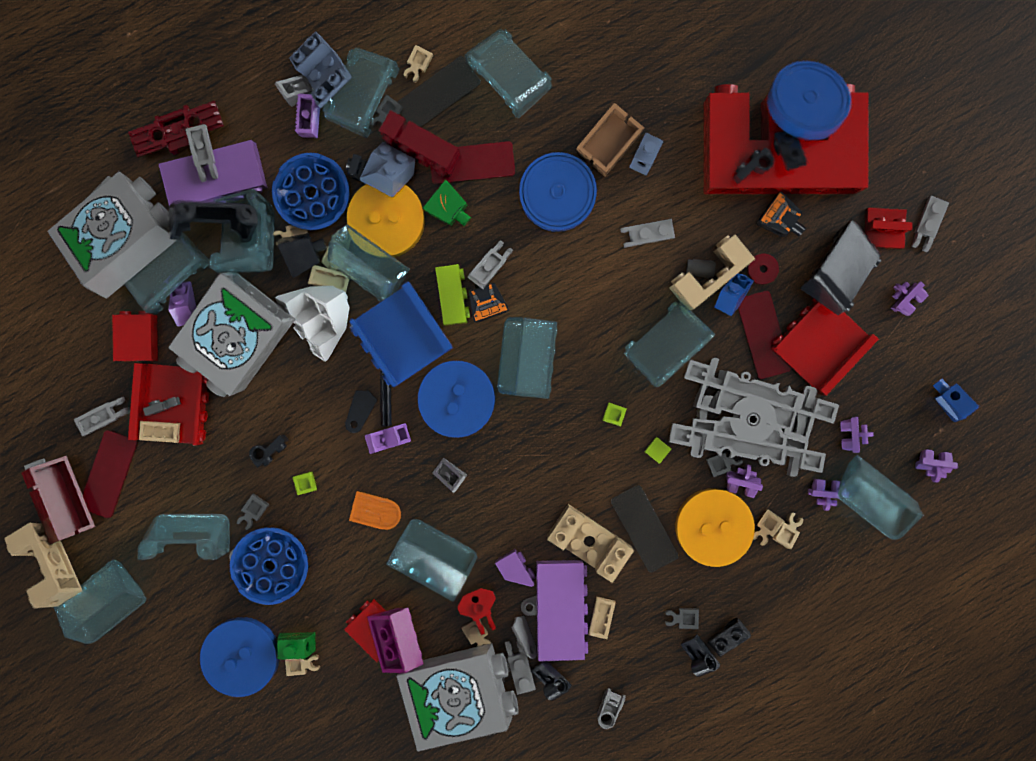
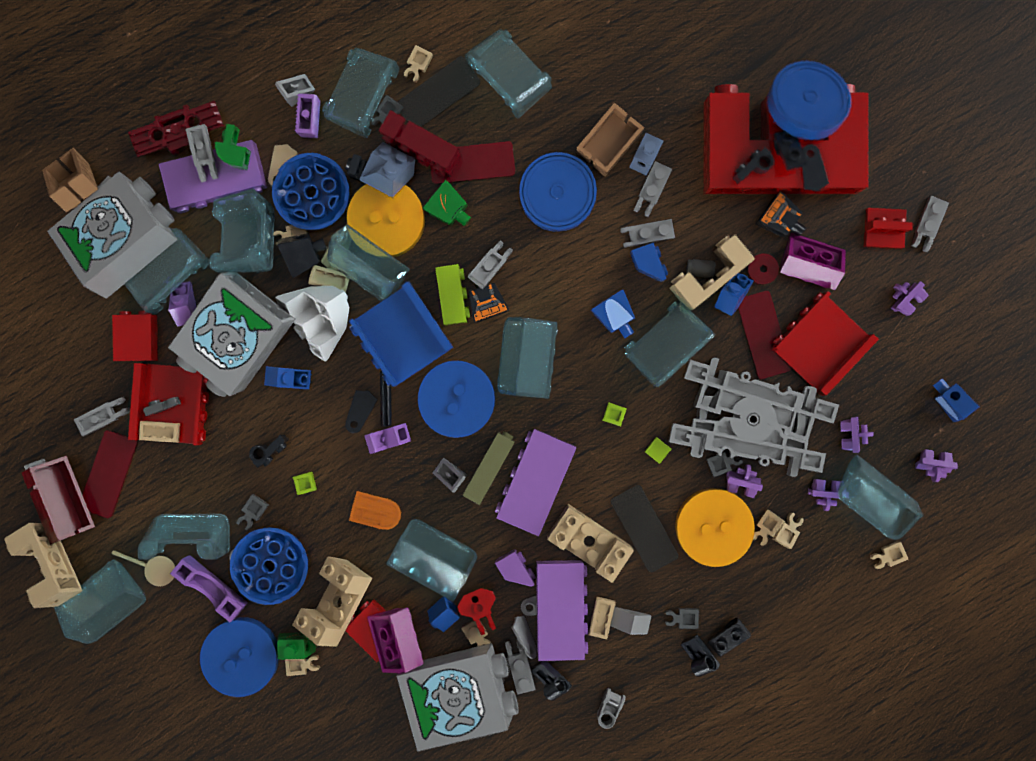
black windscreen [168,200,258,242] -> none
sand blue slope [289,31,352,108] -> none
windscreen [800,219,882,315] -> none
none -> medium nougat piece [42,148,98,212]
none -> tan piece [112,551,175,586]
none -> medium lavender arch [170,555,248,622]
none -> green brick [215,124,251,170]
none -> blue slope [264,366,311,389]
none -> tan piece [268,144,298,186]
none -> tan plate [292,557,372,647]
none -> blue brick [427,596,460,632]
none -> olive slope [463,431,515,505]
none -> medium lavender brick [495,429,577,536]
none -> torso [591,289,635,339]
none -> light grey slope [610,607,651,635]
none -> blue slope [630,242,668,282]
none -> light grey hinge [633,161,672,217]
none -> magenta slope [780,233,846,290]
none -> black piece [802,144,829,192]
none -> tan plate [870,541,908,569]

